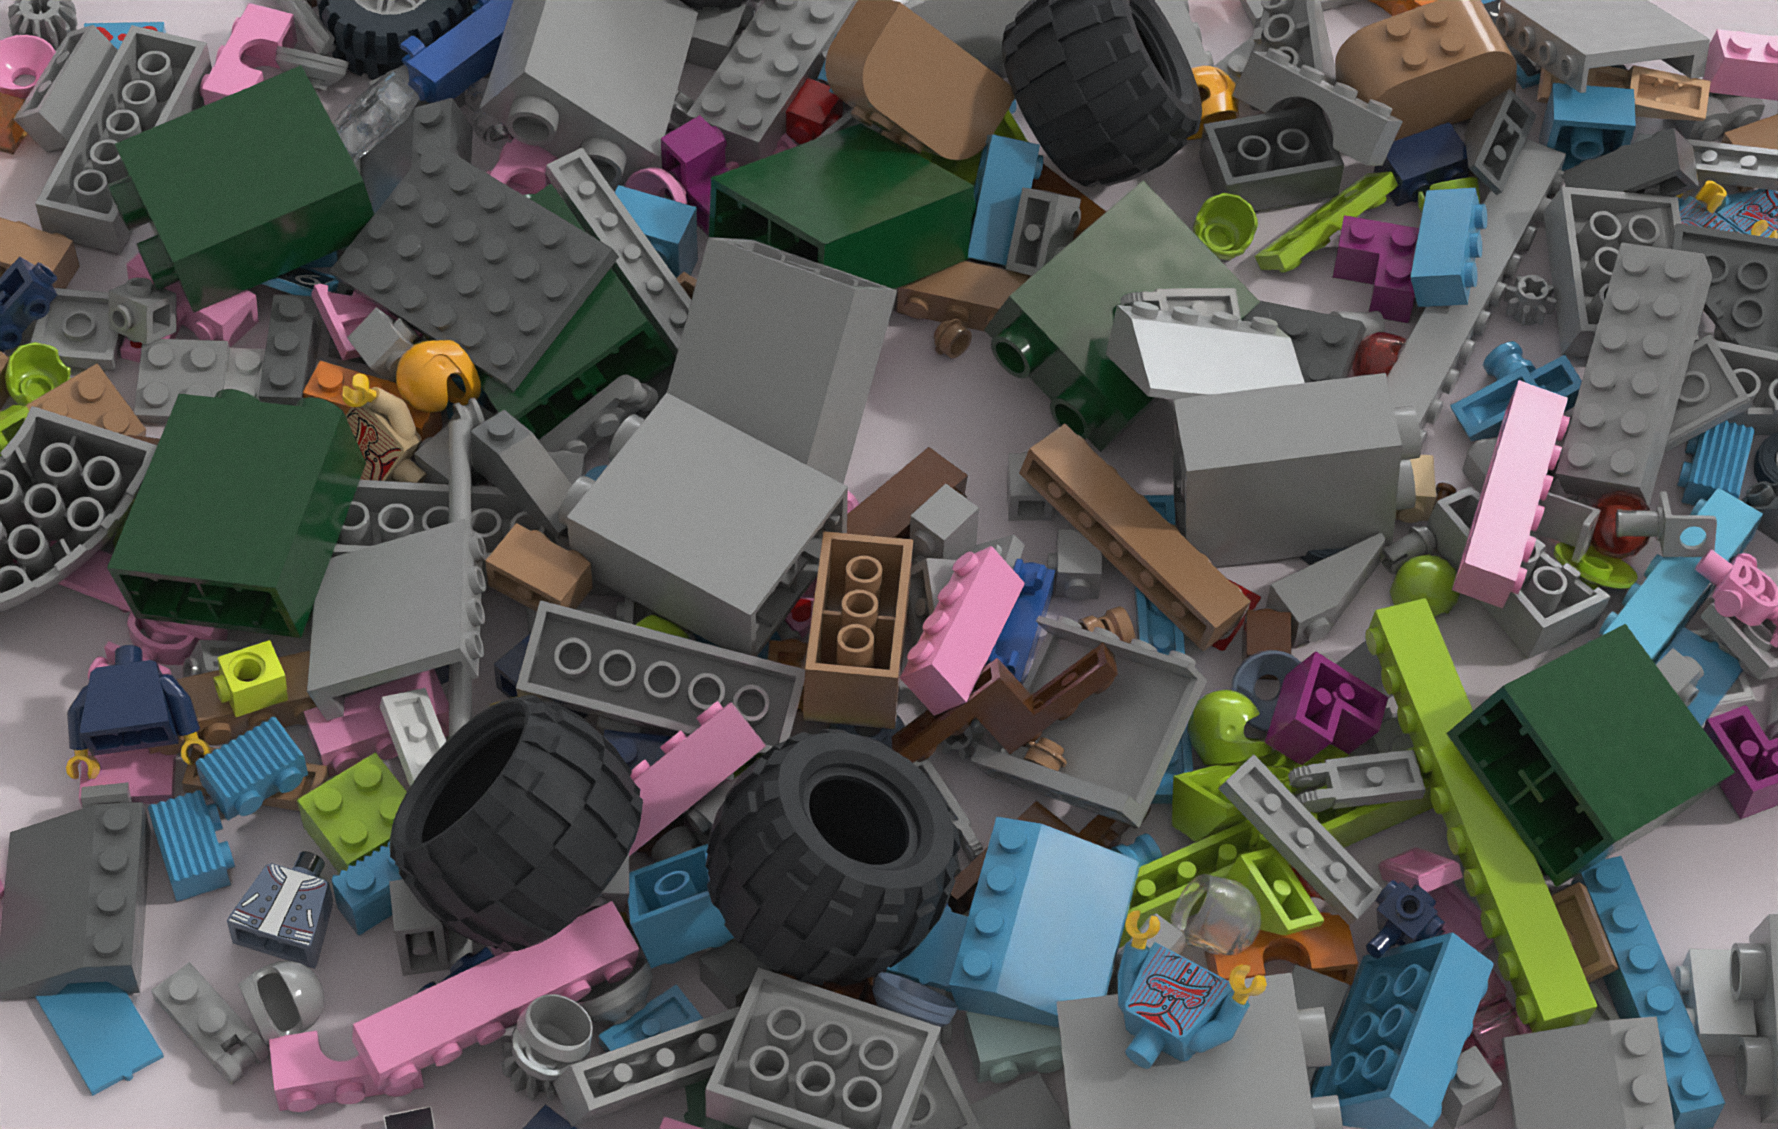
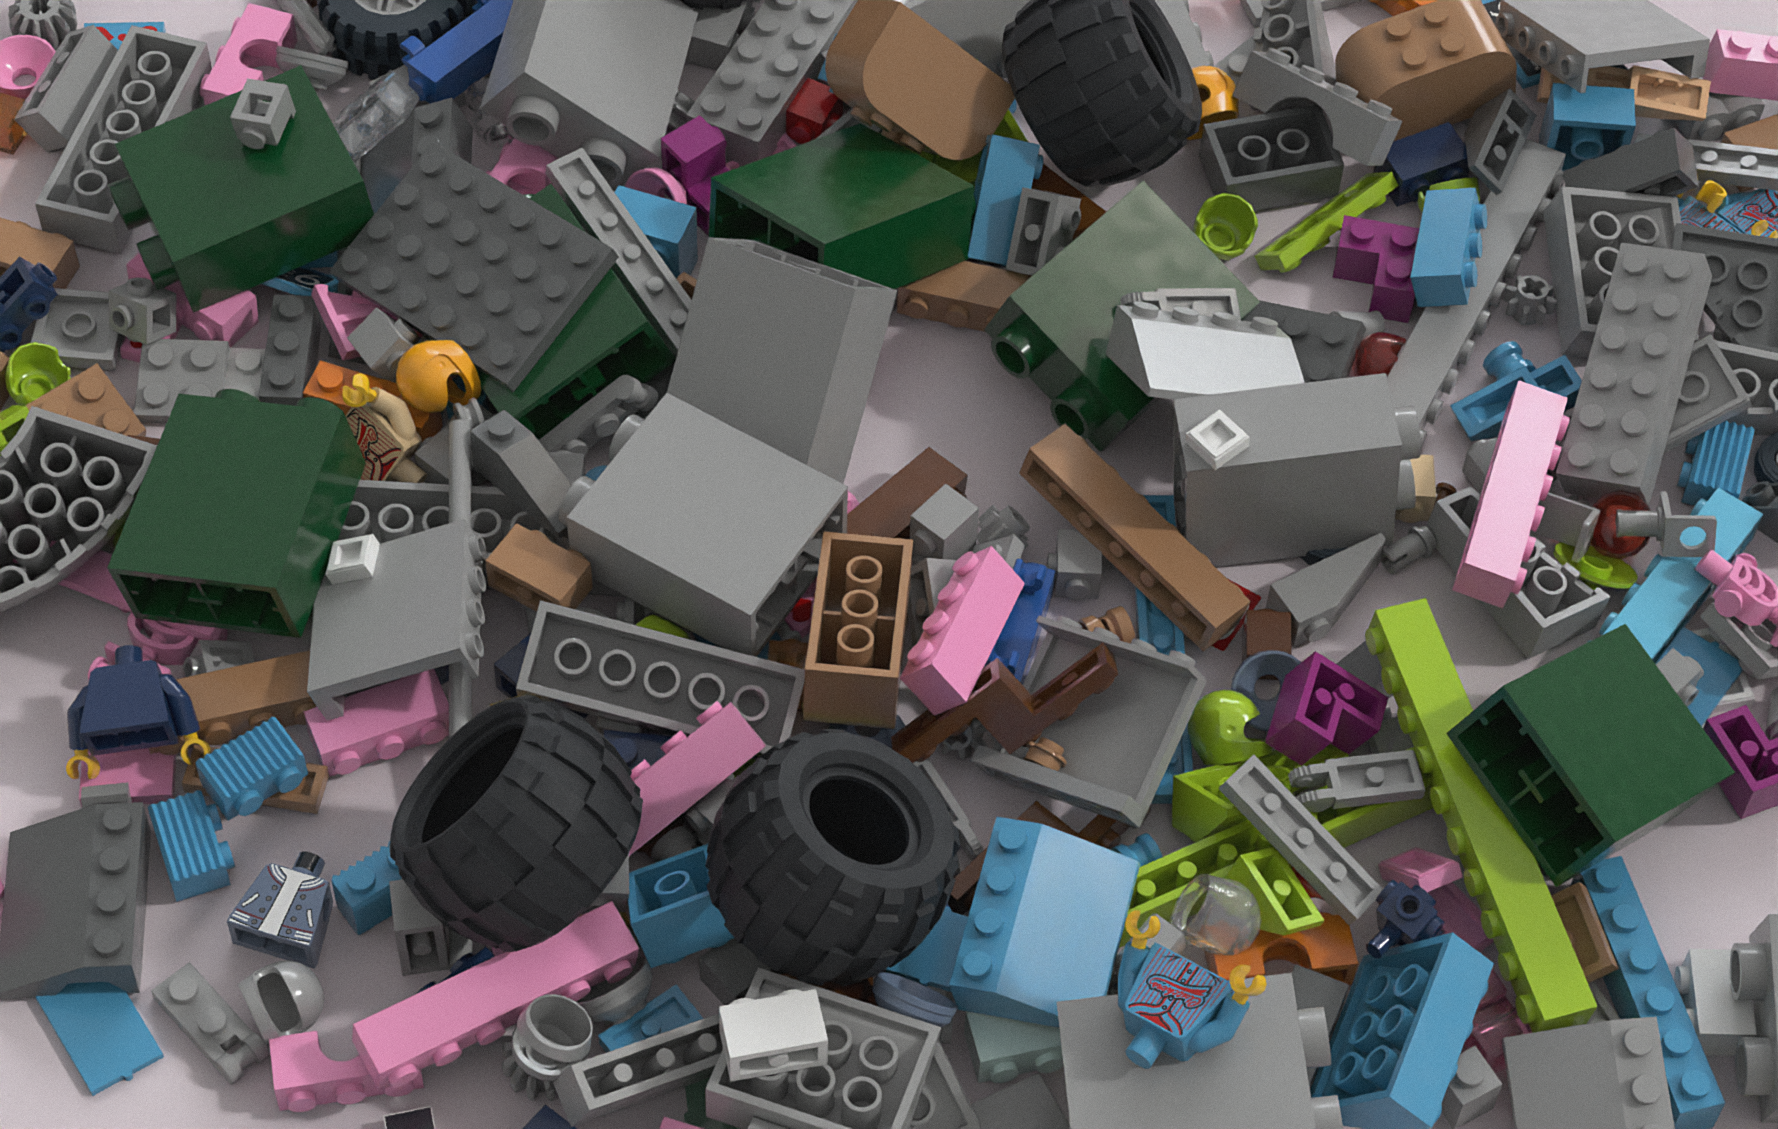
neon yellow brick [213,640,288,717] -> none
lime brick [297,752,407,874] -> none
white plate [379,688,446,786] -> none
medium nougat plate [933,319,972,358] -> none
light grey brick [1006,451,1053,520] -> none
lime hair [1389,554,1461,617] -> none
none -> light grey brick [230,78,296,149]
none -> white tile [325,534,380,585]
none -> white brick [719,989,828,1082]
none -> light grey gear [977,505,1030,550]
none -> white tile [1185,409,1250,470]

